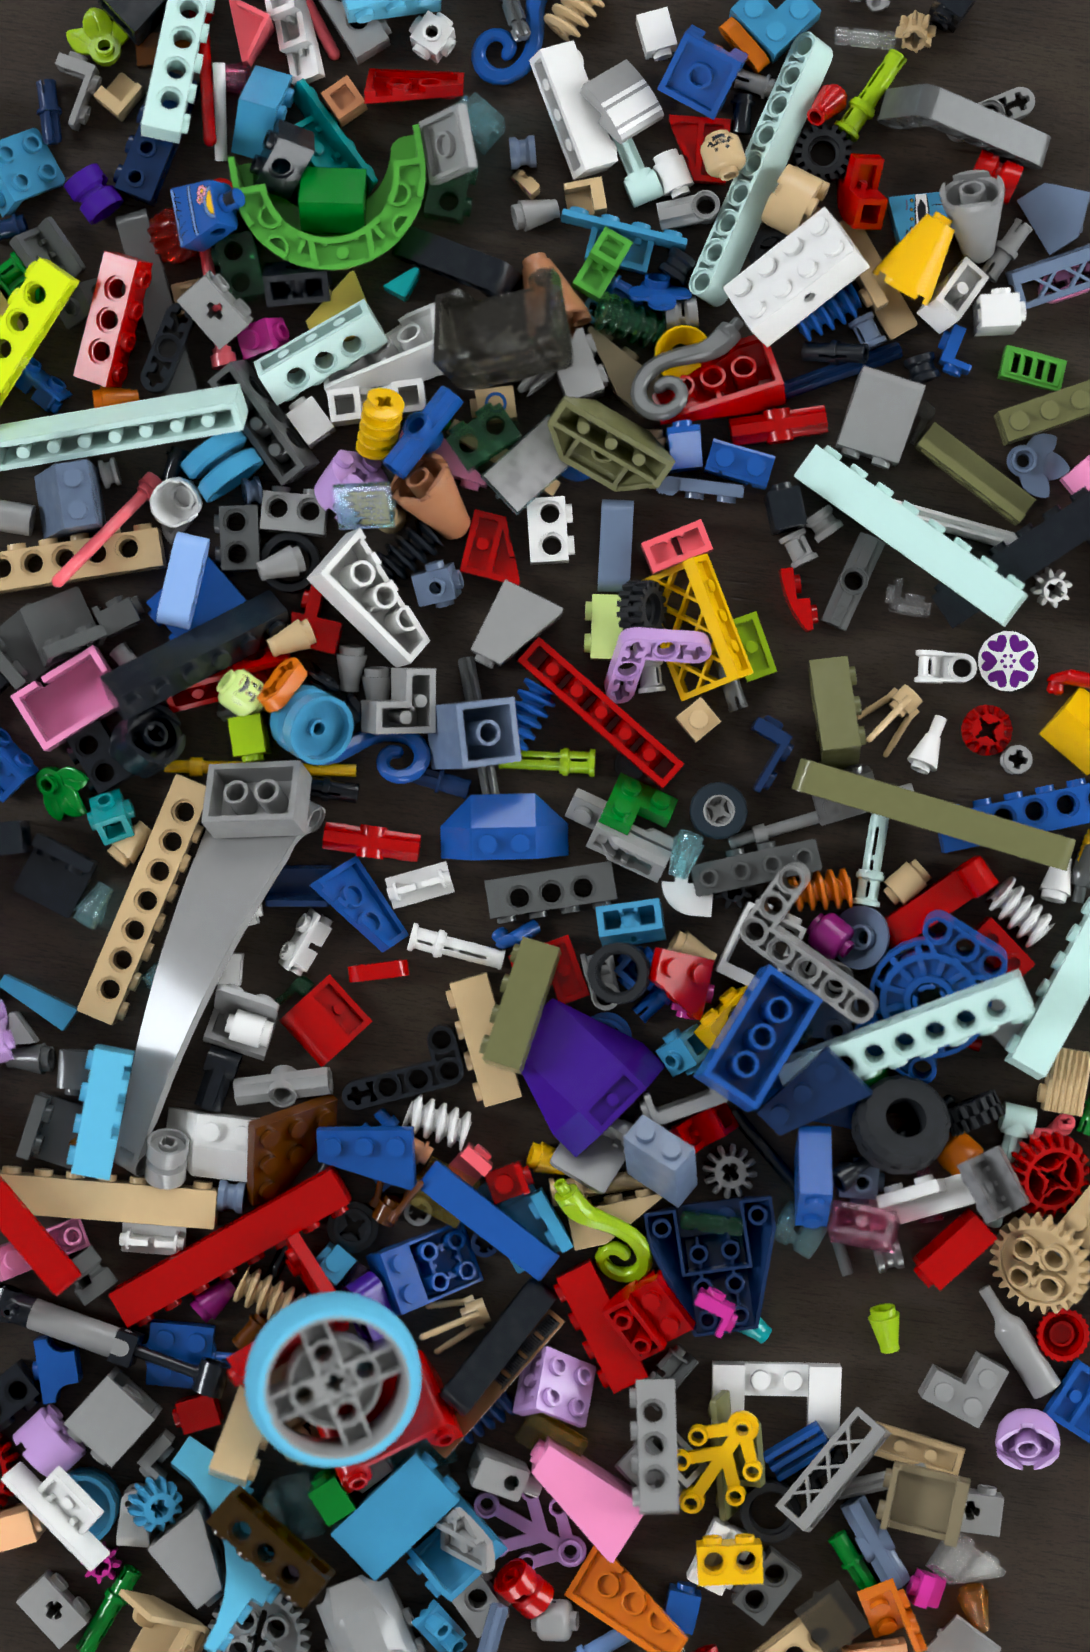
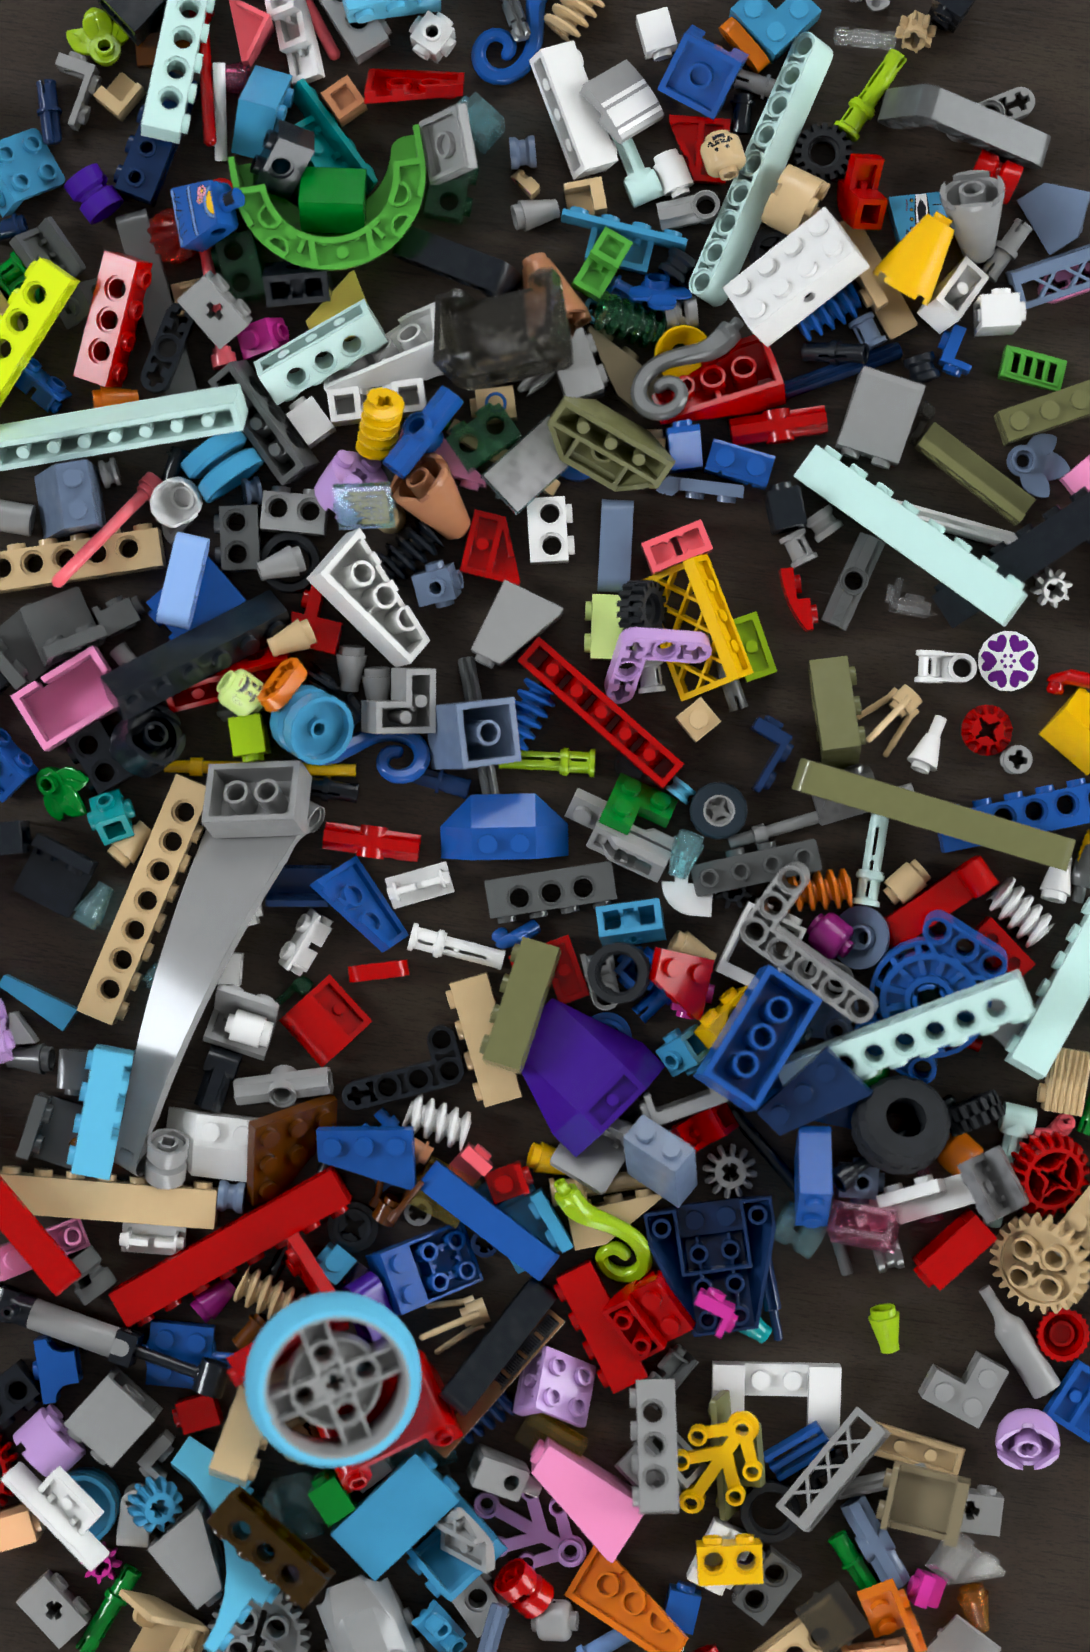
teal slope [383,267,421,302] -> none
clear green axle [680,1211,743,1236] -> none
red cone [807,84,847,126] -> none
none -> medium azure bush [665,775,697,805]
none -> dark blue axle [763,1256,783,1341]

